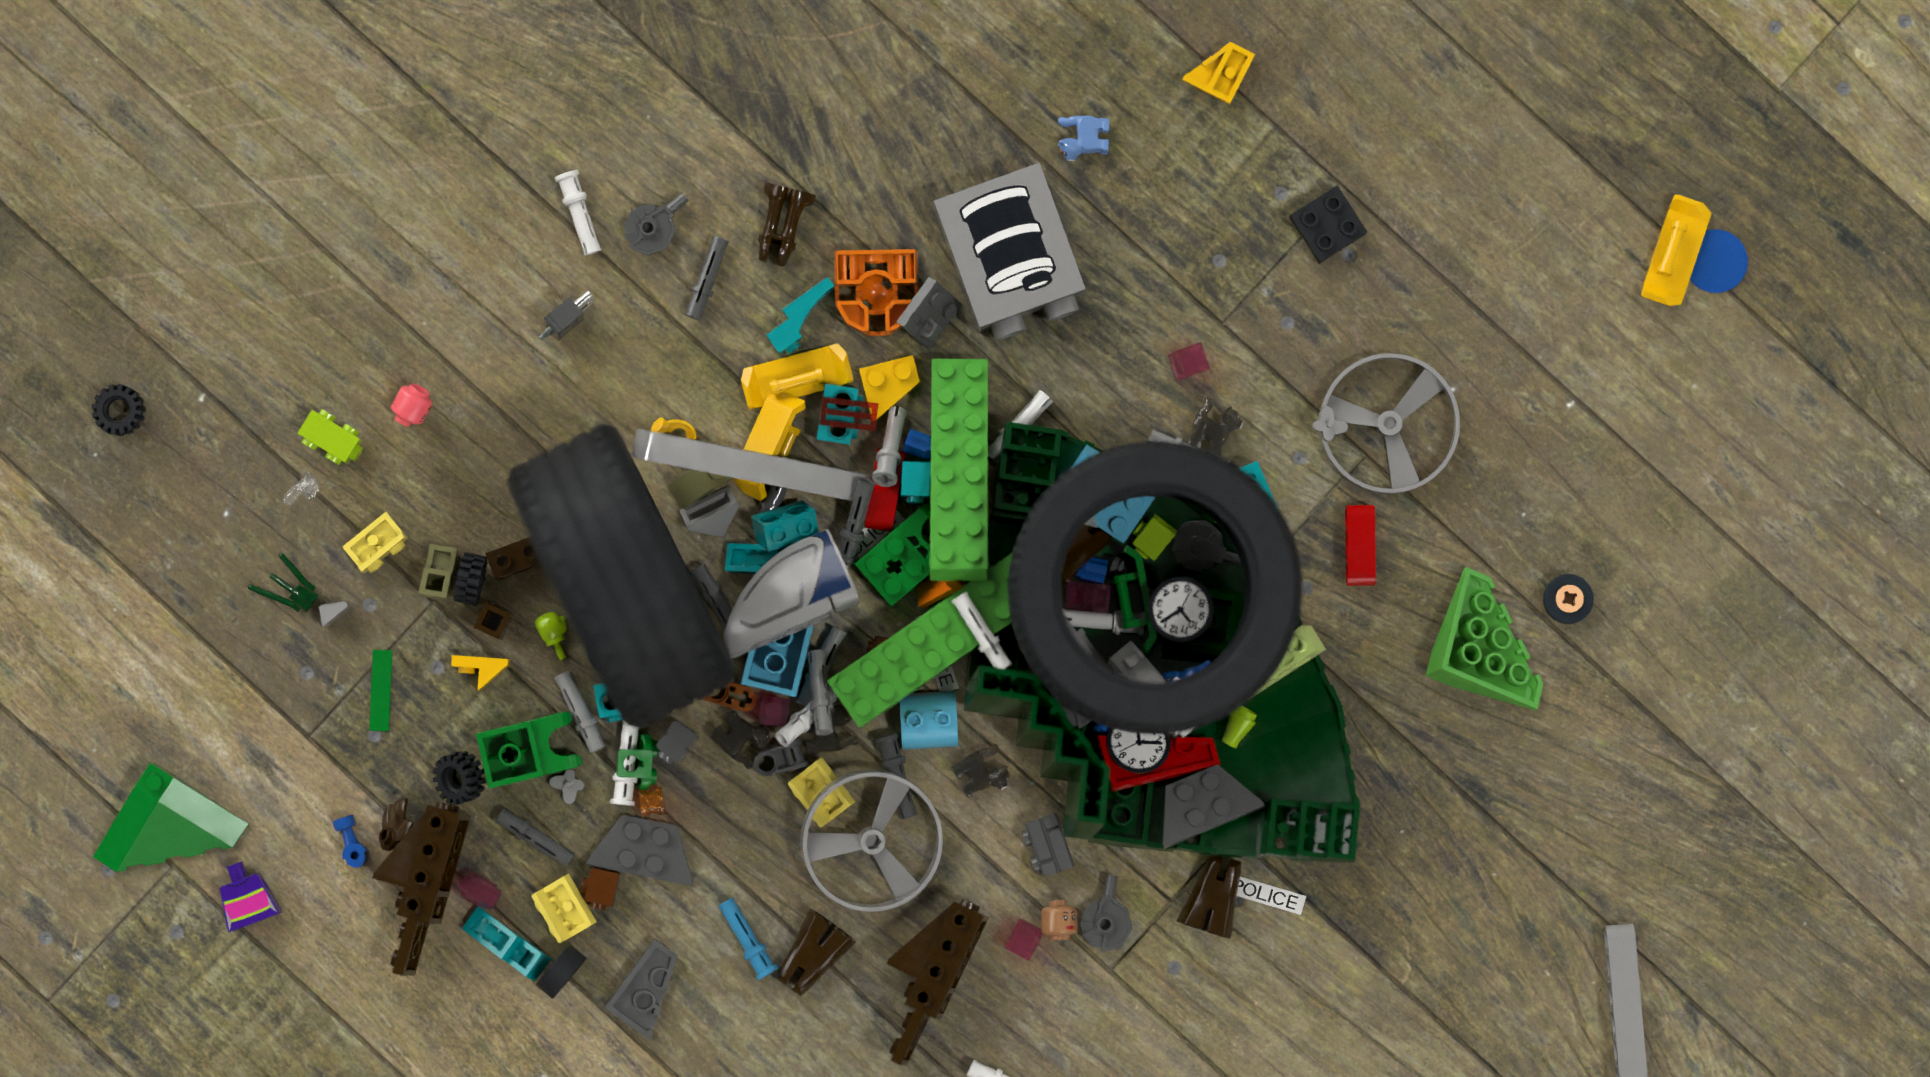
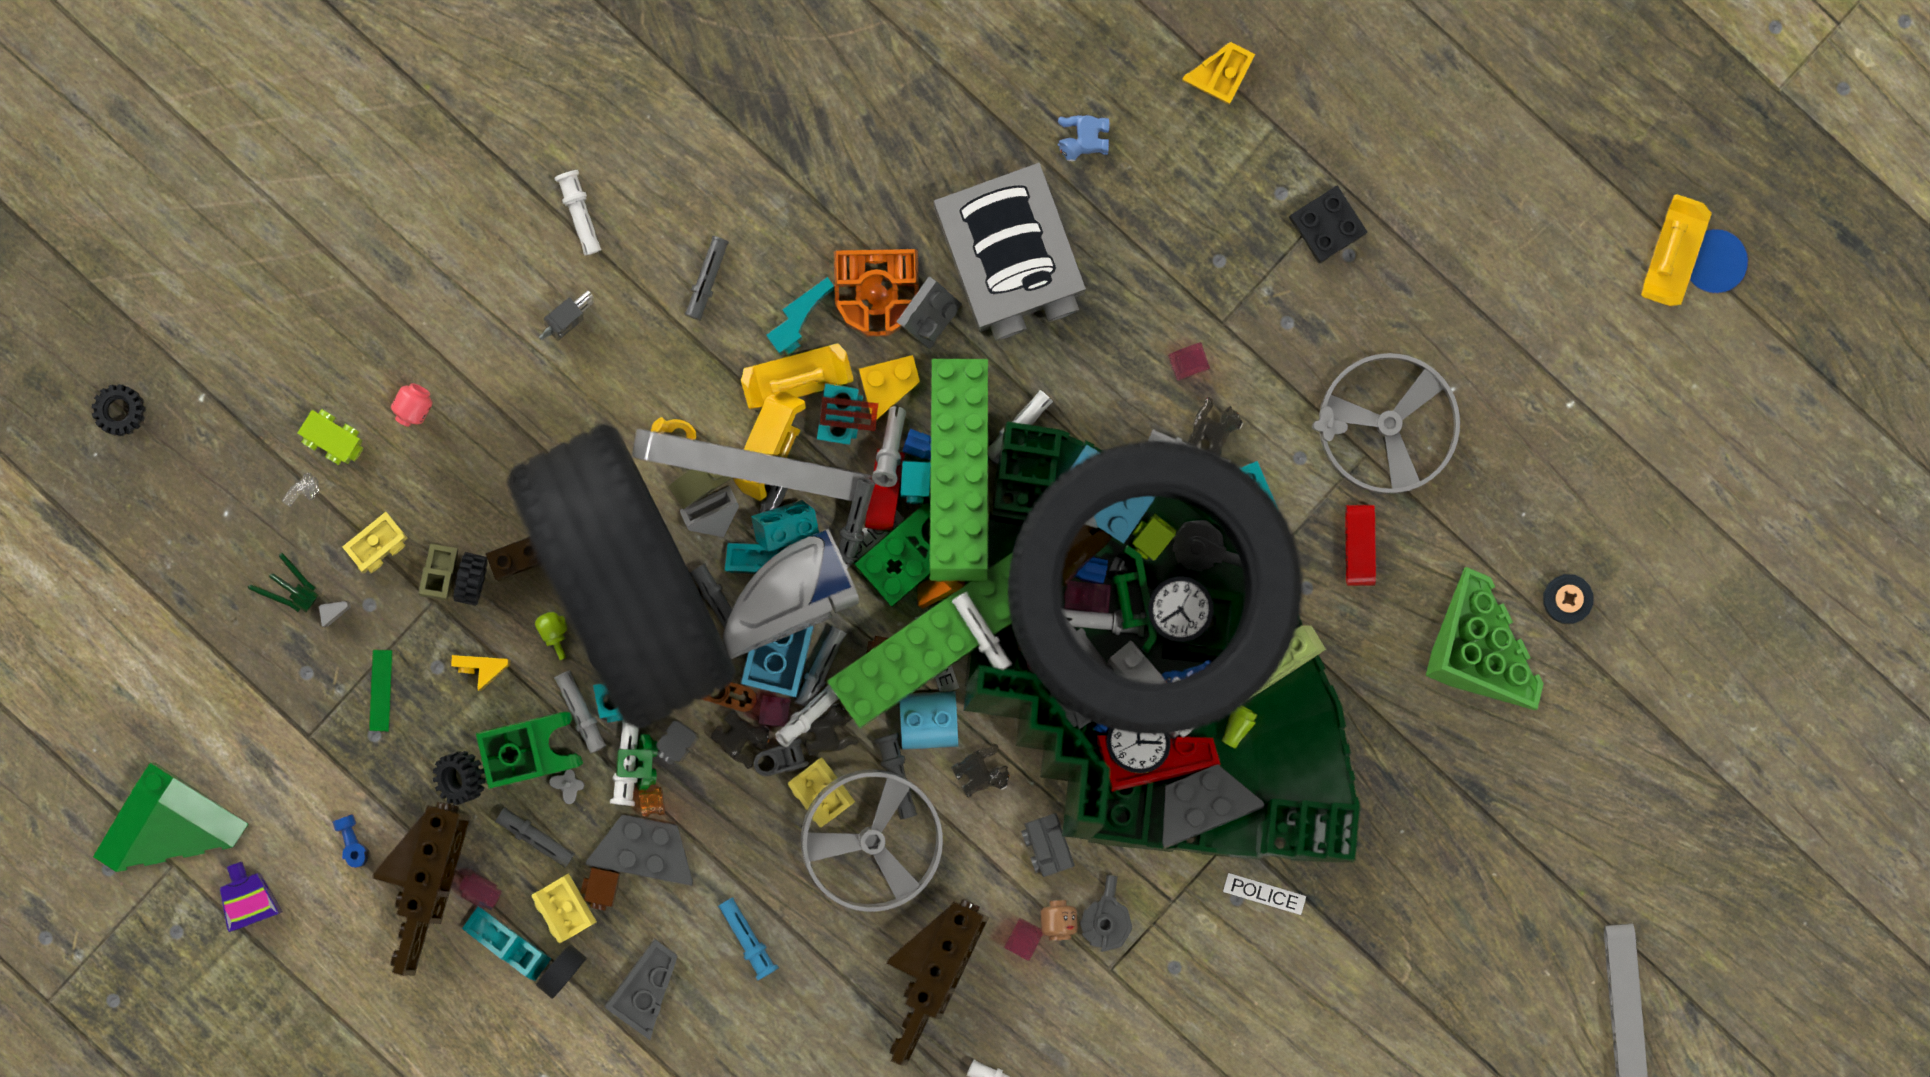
dark brown plate [379,798,413,851] -> none
dark brown brick [473,602,514,640] -> none
dark grey piece [624,192,689,256] -> none
dark brown piece [758,182,816,267] -> none
dark brown piece [776,909,856,997] -> none
light grey pin [807,650,833,735] -> none
dark brown piece [1177,855,1242,939] -> none

